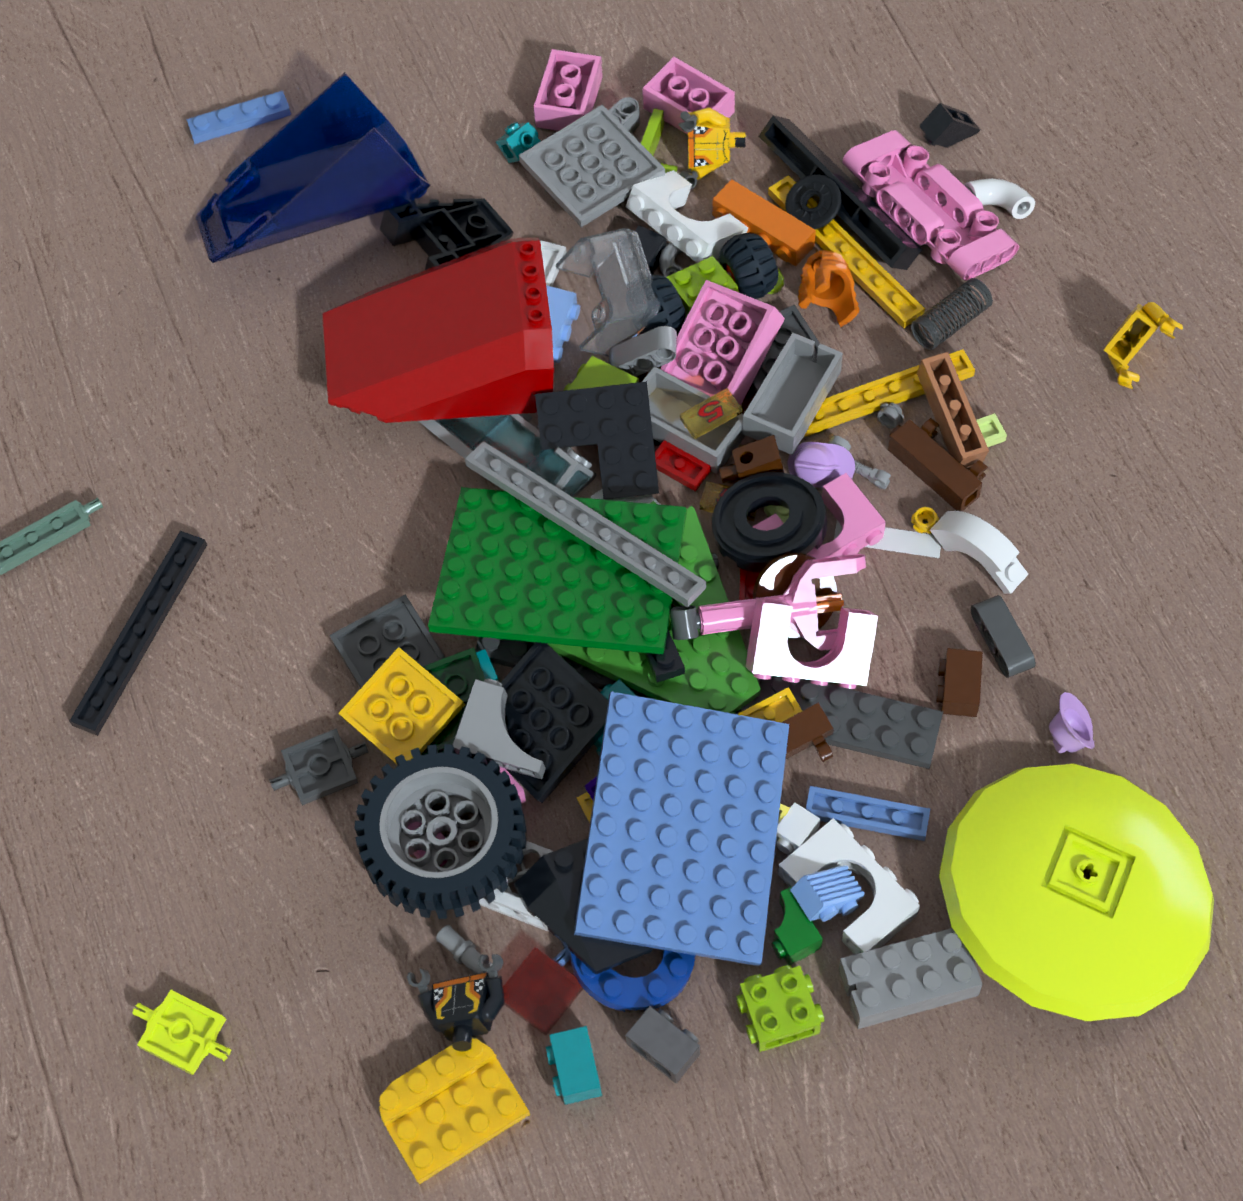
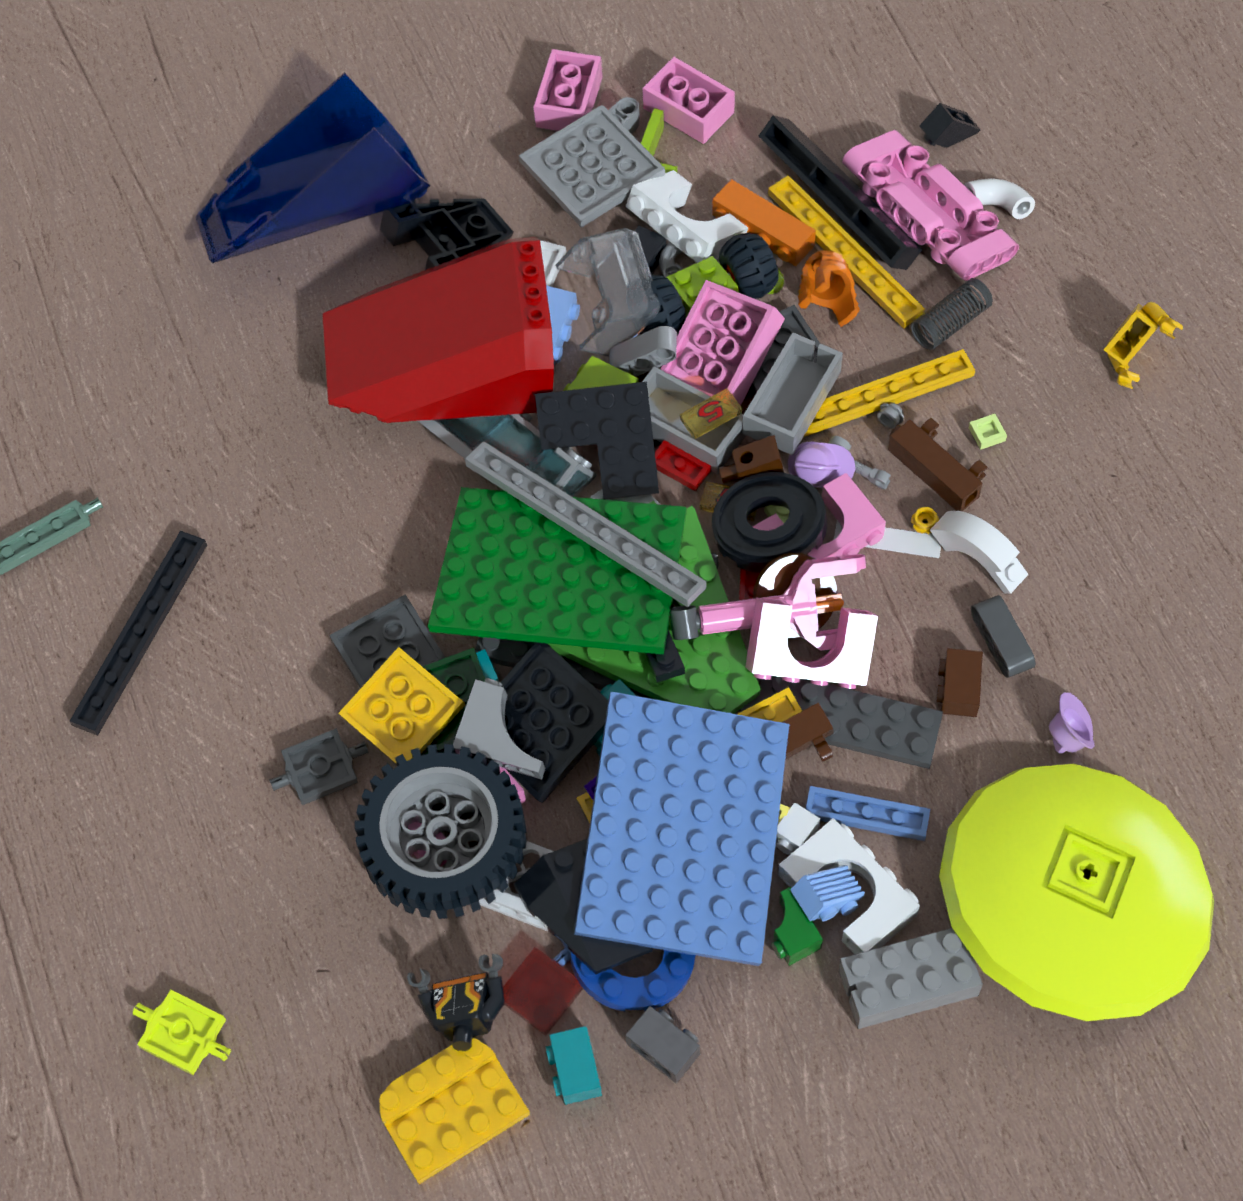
medium blue plate [187,91,291,144] -> none
light grey pin [436,925,492,974] -> none
teal brick [495,122,541,163] -> none
torso [679,107,746,190] -> none
lime brick [736,965,824,1052] -> none
black wheel [785,175,841,229] -> none
nougat brick [917,352,989,468] -> none

